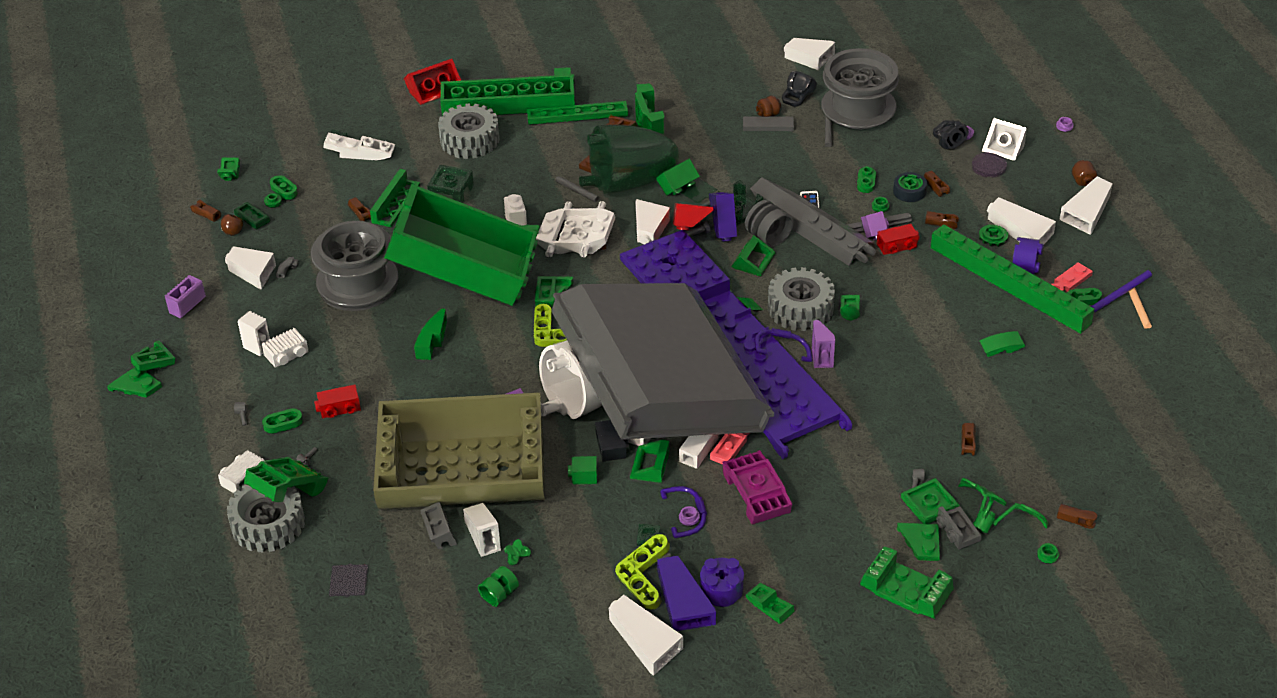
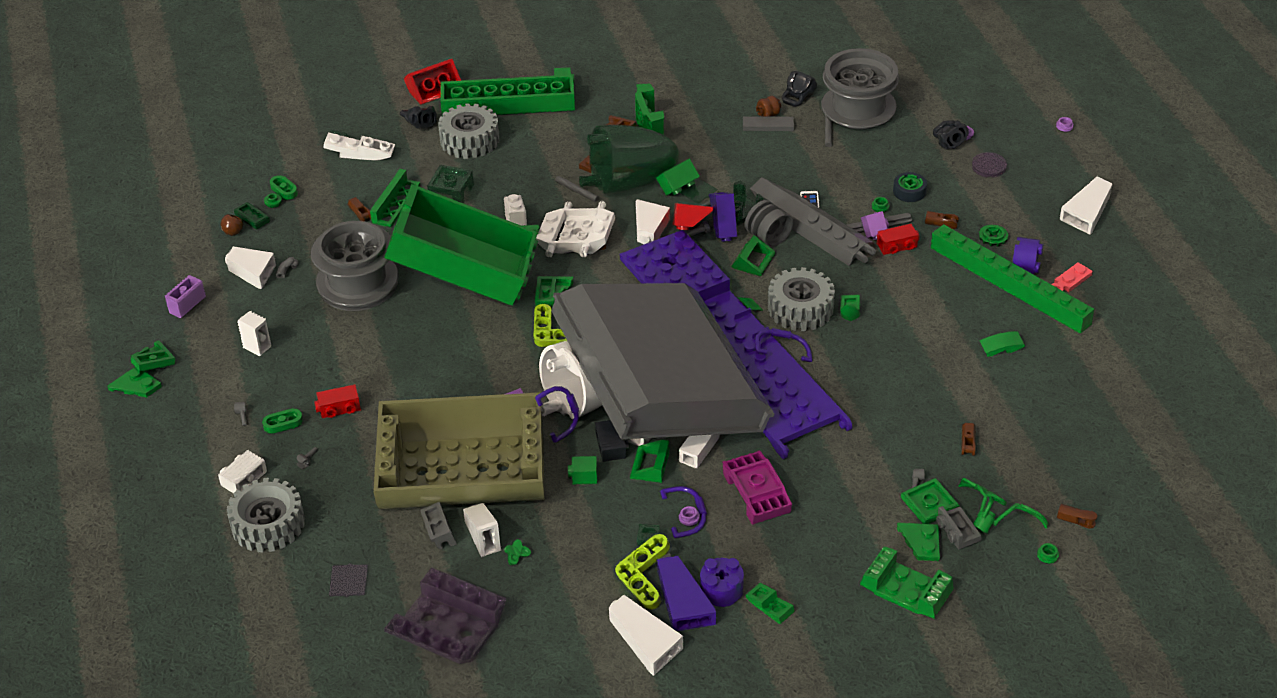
reddish brown bar [190,200,221,222] -> none
green bracket [217,157,240,181] -> none
green plate [244,457,328,502] -> none
white brick [262,328,309,368] -> none
green slope [414,308,447,360] -> none
green wheel [478,566,519,607] -> none
green plate [527,101,628,125] -> none
coral plate [710,433,750,464] -> none
white slope [784,38,835,70] -> none
medium lavender tile [812,320,835,368] -> none
green plate [857,166,876,193] -> none
reddish brown bar [924,171,950,197] -> none
white slope [982,118,1027,161] -> none
white slope [987,197,1056,244] -> none
green beam [1067,288,1102,305] -> none
reddish brown head [1072,160,1097,186] -> none
dark purple bar [1091,270,1152,312] -> none
light nougat bar [1128,287,1152,329] -> none
none -> clear purple slope [384,567,506,664]
none -> black piece [400,106,437,129]
none -> dark purple piece [535,386,579,443]

